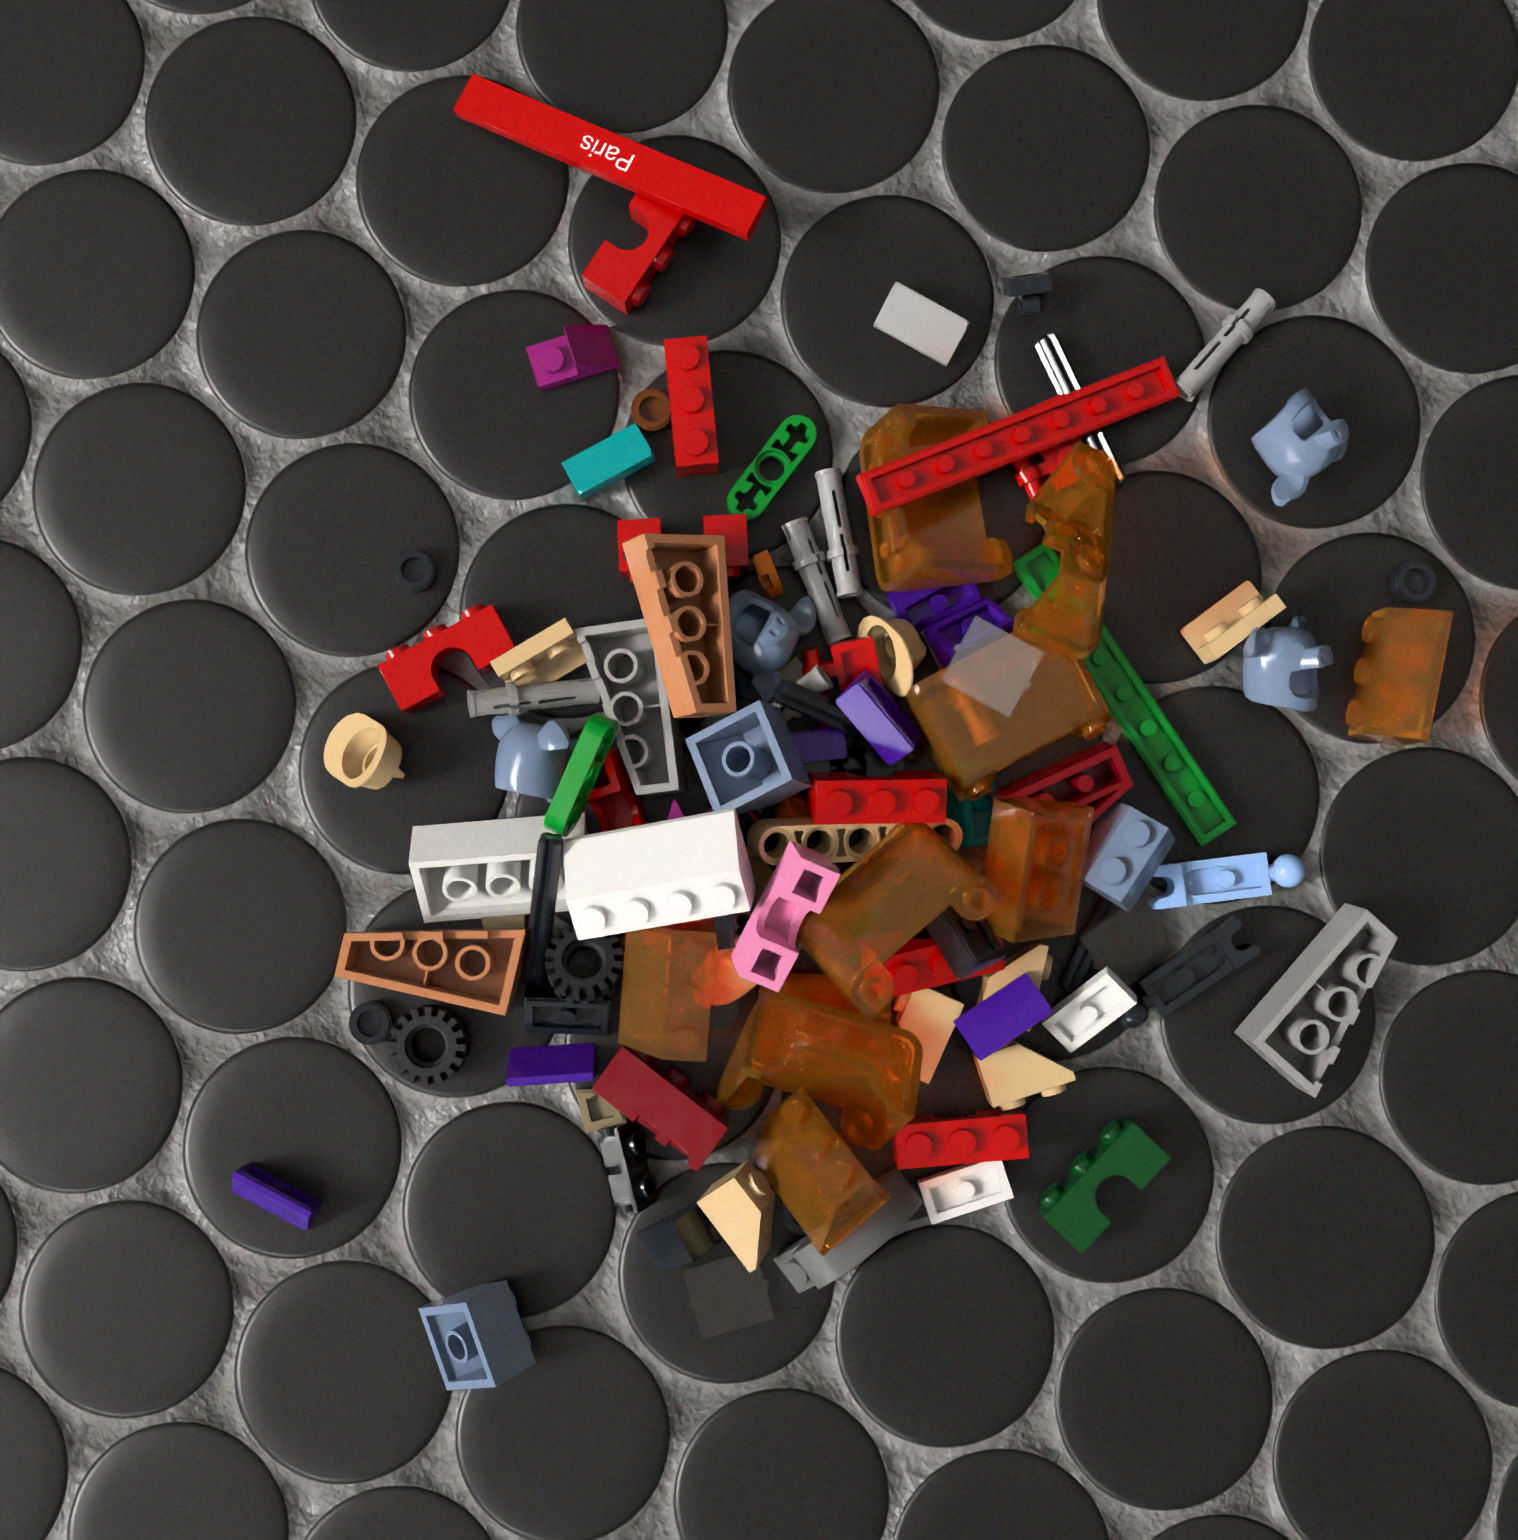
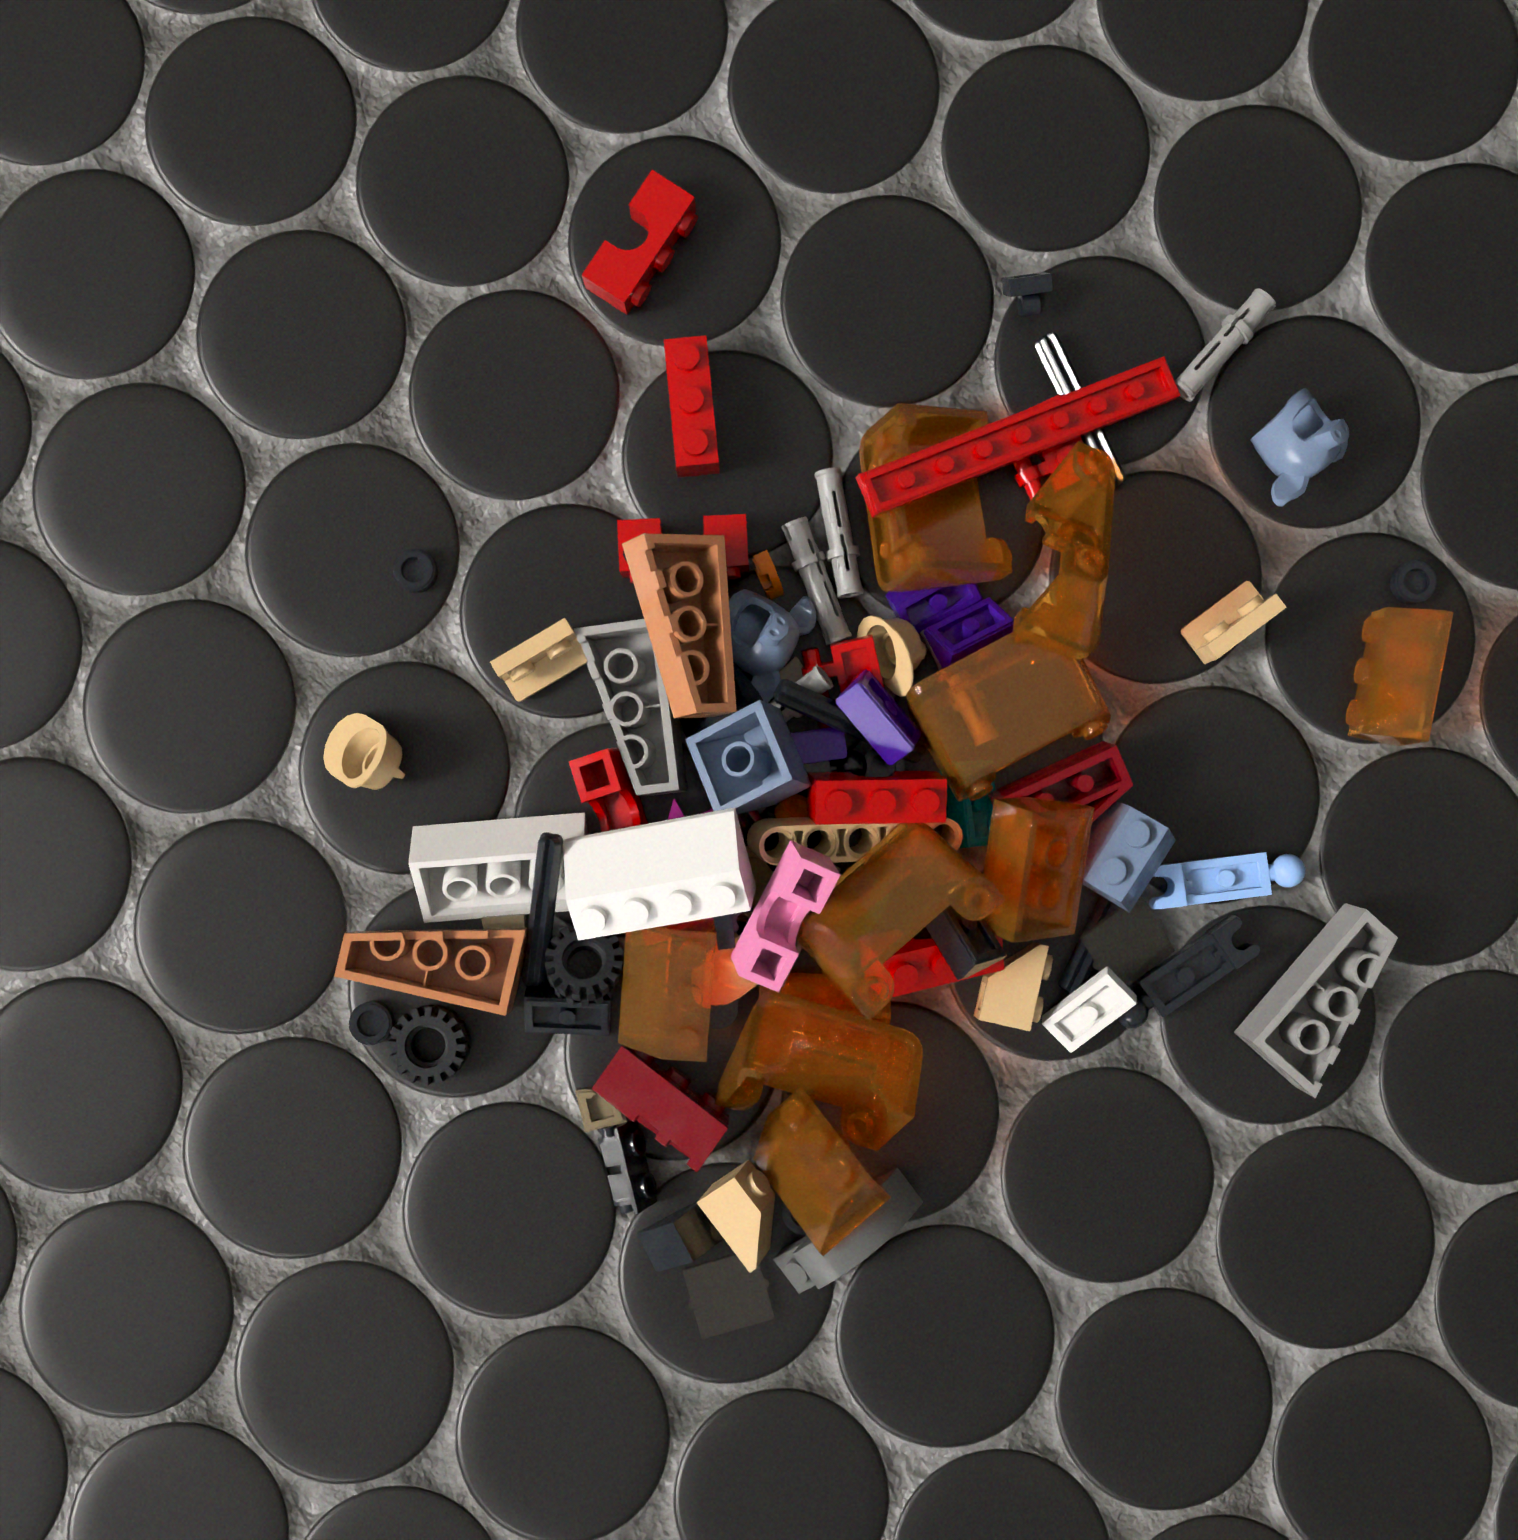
dark purple slope [232,1163,322,1230] -> none
red arch [377,603,517,714] -> none
sand blue slope [418,1280,536,1390] -> none
red tile [453,73,769,241] -> none
light grey pin [467,677,600,718] -> none
sand blue piece [492,714,578,803] -> none
dark purple slope [506,1043,597,1087] -> none
magenta slope [526,325,620,391] -> none
green beam [544,712,618,837] -> none
teal slope [561,423,656,501] -> none
reddish brown tile [631,388,672,434] -> none
green beam [727,415,817,524] -> none
slope [873,282,970,367] -> none
red arch [890,1107,1029,1170] -> none
tan slope [893,988,964,1084] -> none
white plate [917,1161,1014,1225] -> none
clear piece [940,616,1044,717] -> none
dark purple slope [953,973,1054,1061] -> none
tan slope [972,1040,1076,1111] -> none
green tile [1011,540,1237,847] -> none
dark green arch [1037,1116,1171,1254] -> none
sand blue piece [1243,615,1334,712] -> none

